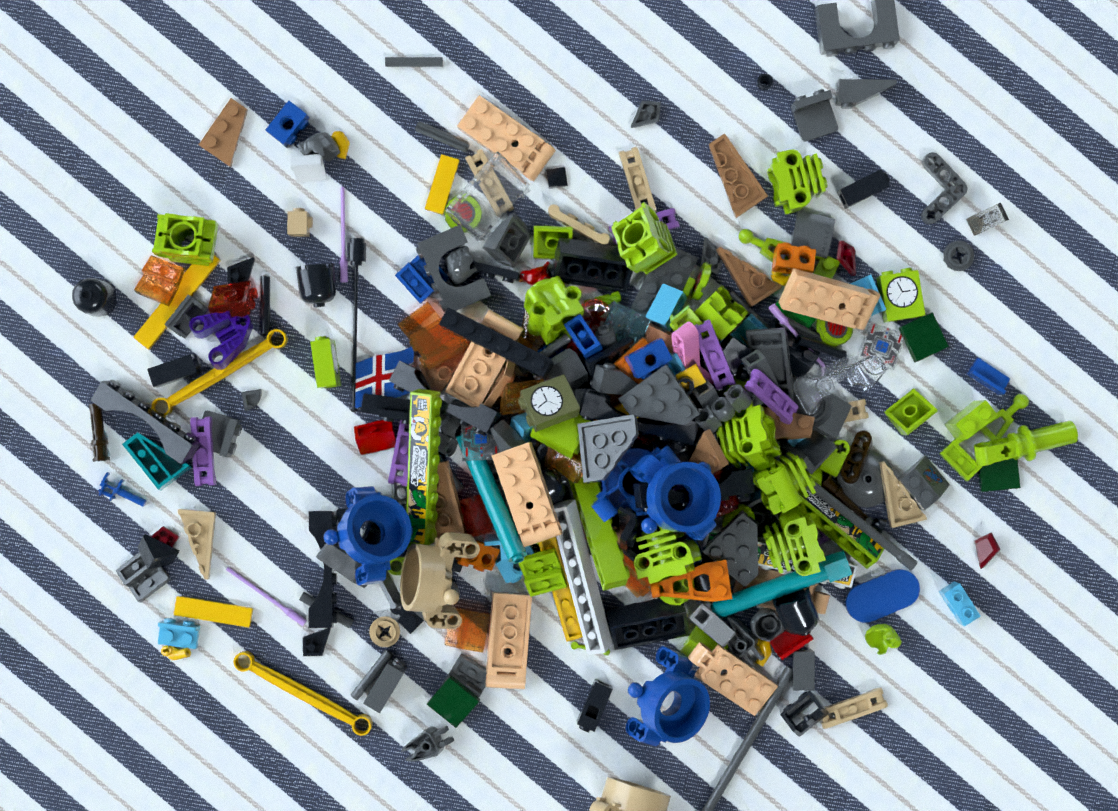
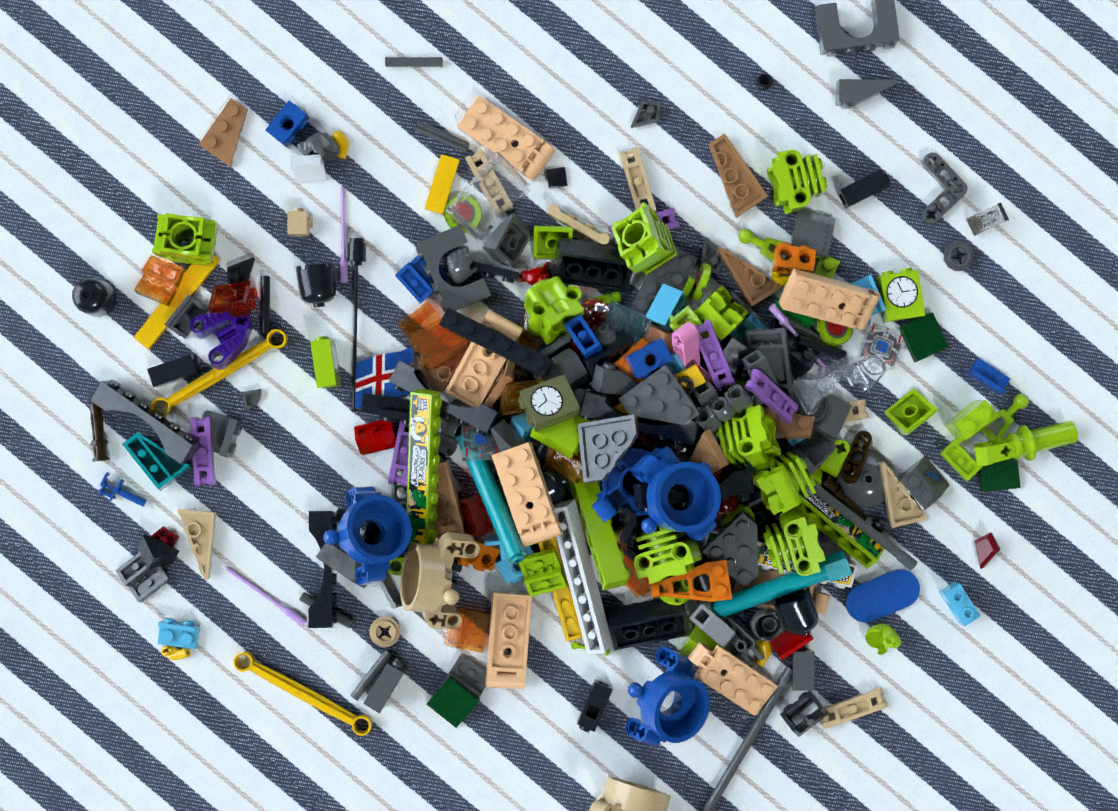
yellow tile [173,596,253,628] -> none
black piece [303,628,331,656] -> none
black plate [390,606,424,634] -> none
dark grey hinge [401,726,454,762] -> none
dark grey bracket [791,89,838,142] -> none
dark red piece [836,240,856,276] -> none

